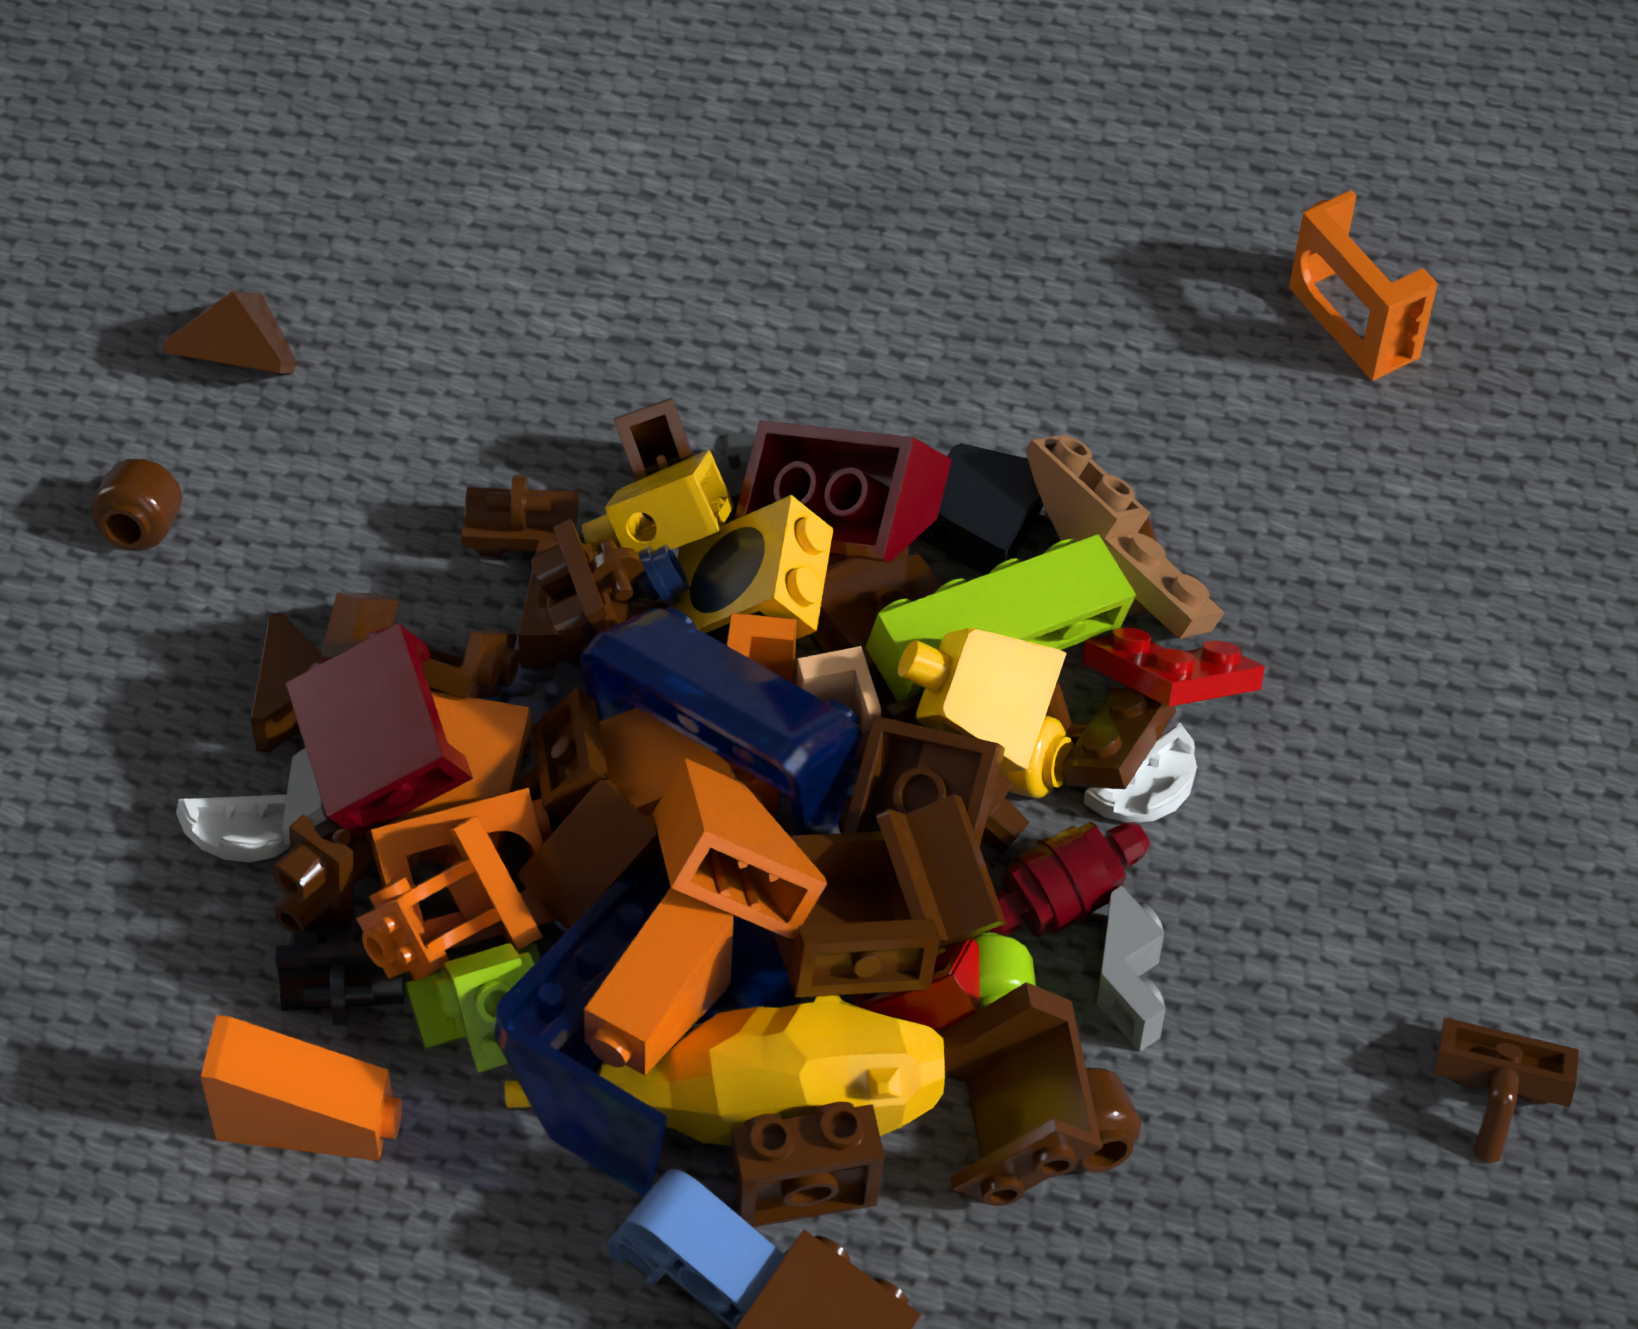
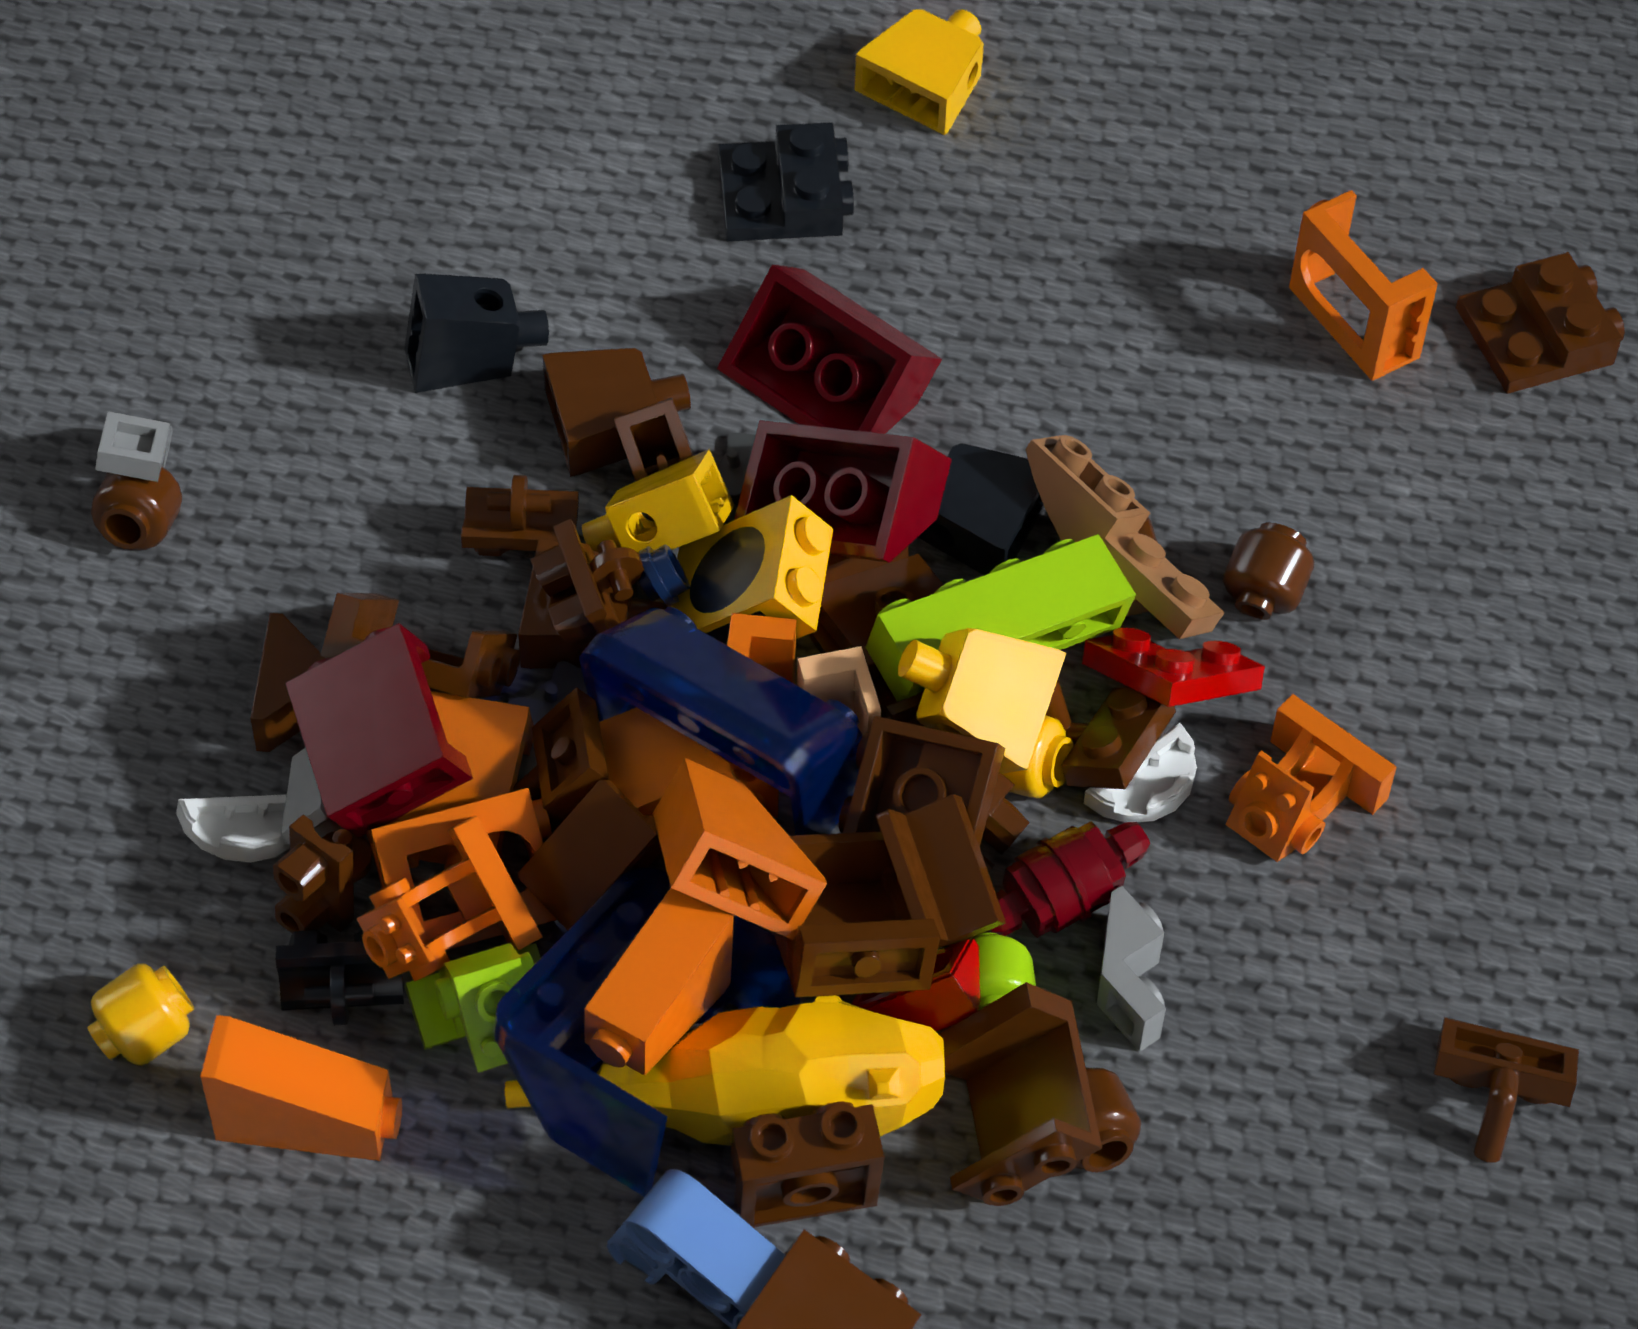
reddish brown slope [163,291,297,374] -> none
none -> yellow head [87,963,195,1066]
none -> light grey slope [95,411,173,482]
none -> black torso [404,274,549,393]
none -> reddish brown torso [542,348,691,477]
none -> dark red slope [716,264,942,434]
none -> black plate [718,122,854,242]
none -> yellow torso [855,9,984,135]
none -> reddish brown head [1223,522,1315,620]
none -> orange tile [1225,694,1397,862]
none -> reddish brown plate [1456,252,1625,394]

